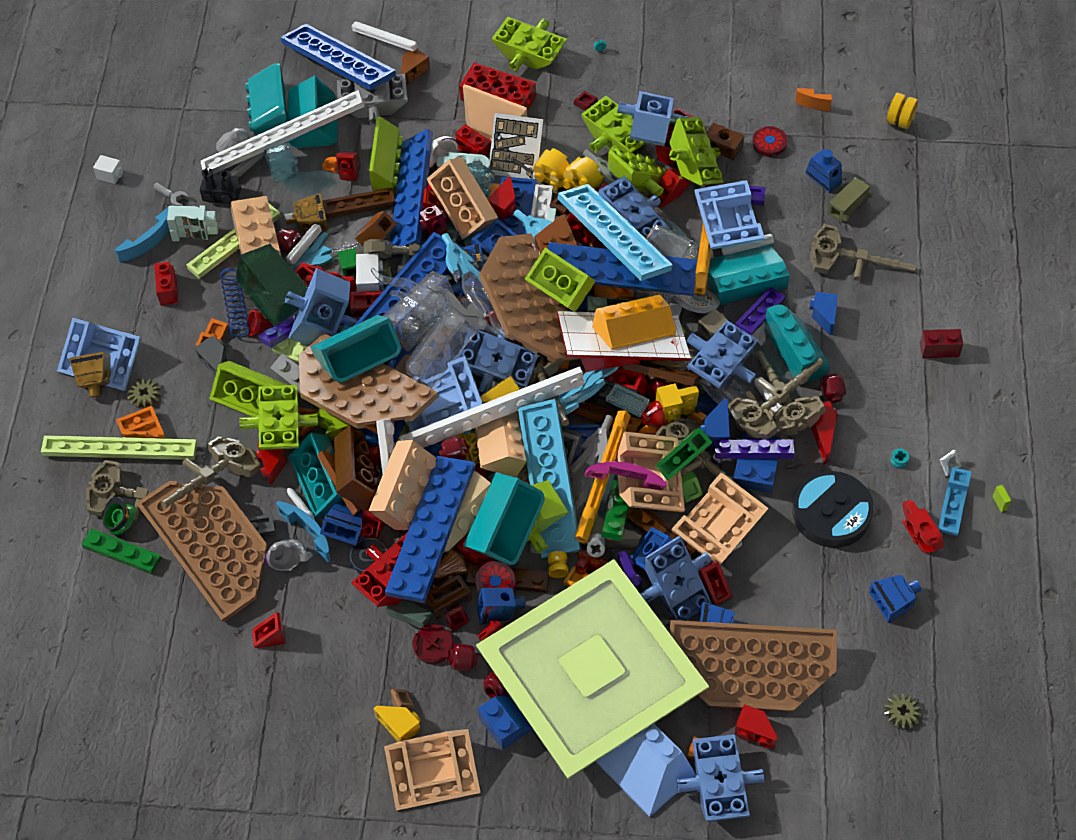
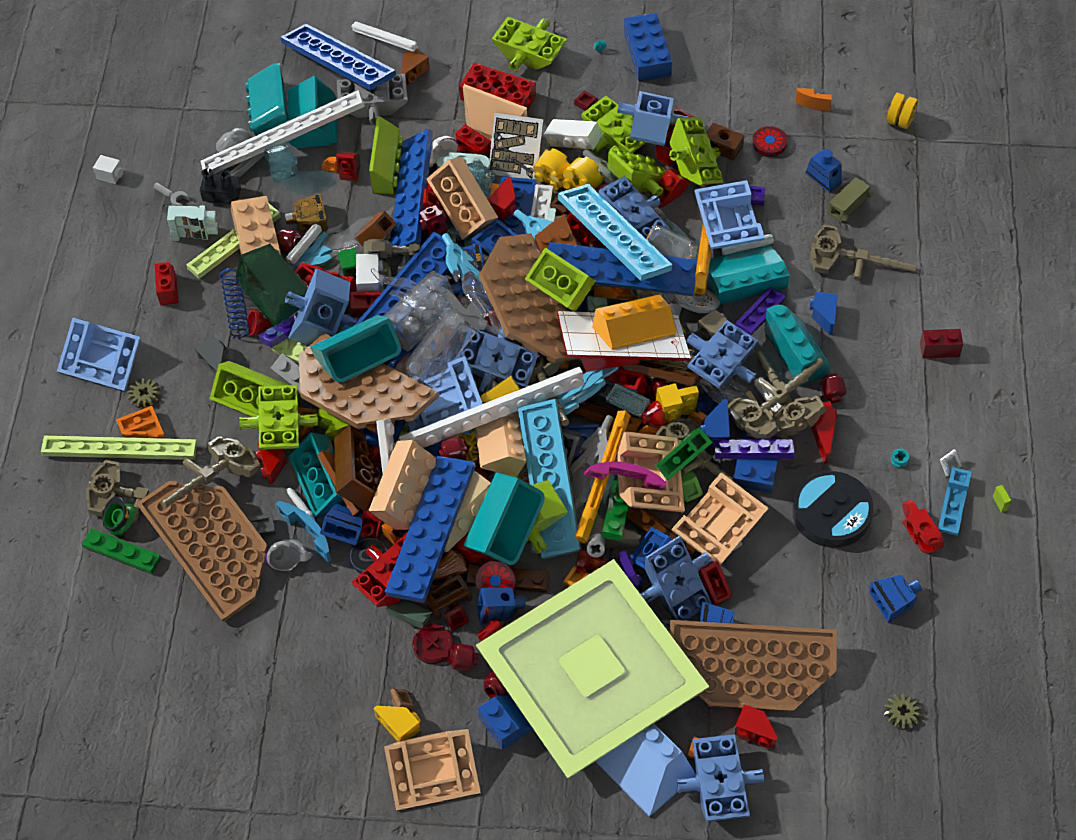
pearl gold torso [69,352,111,398] -> none
dark azure slope [114,207,169,262] -> none
orange slope [195,318,229,346] -> none
red slope [252,612,286,648] -> none
reddish brown plate [322,188,395,218] -> none
yellow wheel [547,551,569,578] -> none
none -> orange tile [382,523,400,545]
none -> white brick [544,119,603,149]
none -> blue brick [624,13,672,81]

